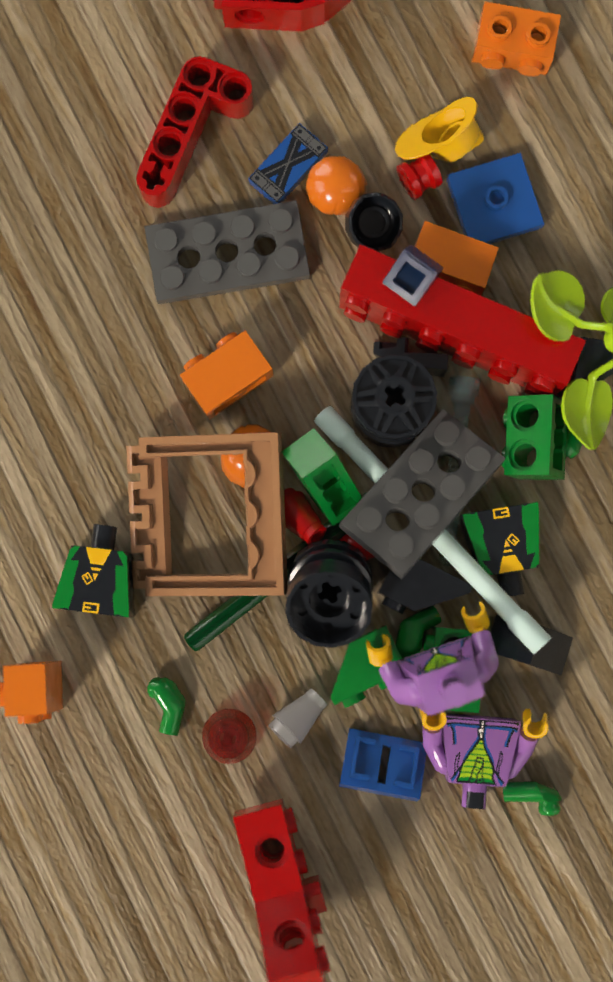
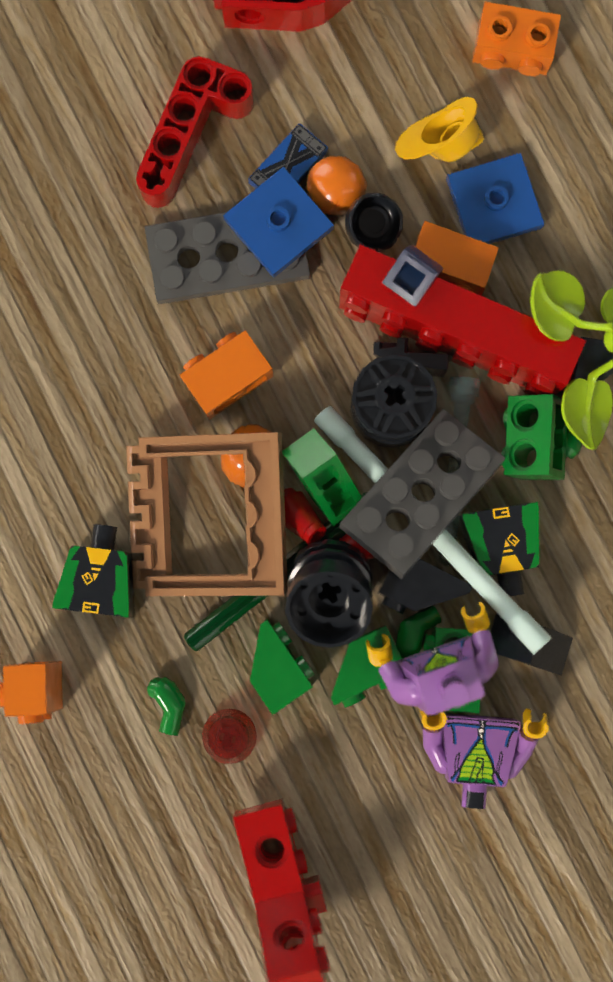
light grey cone [268,688,327,748] -> none
blue piece [339,728,427,802] -> none
red wheel [396,154,443,200] -> none
green arm [503,781,562,816] -> none
none -> blue plate [223,166,334,278]
none -> green slope [250,619,315,715]

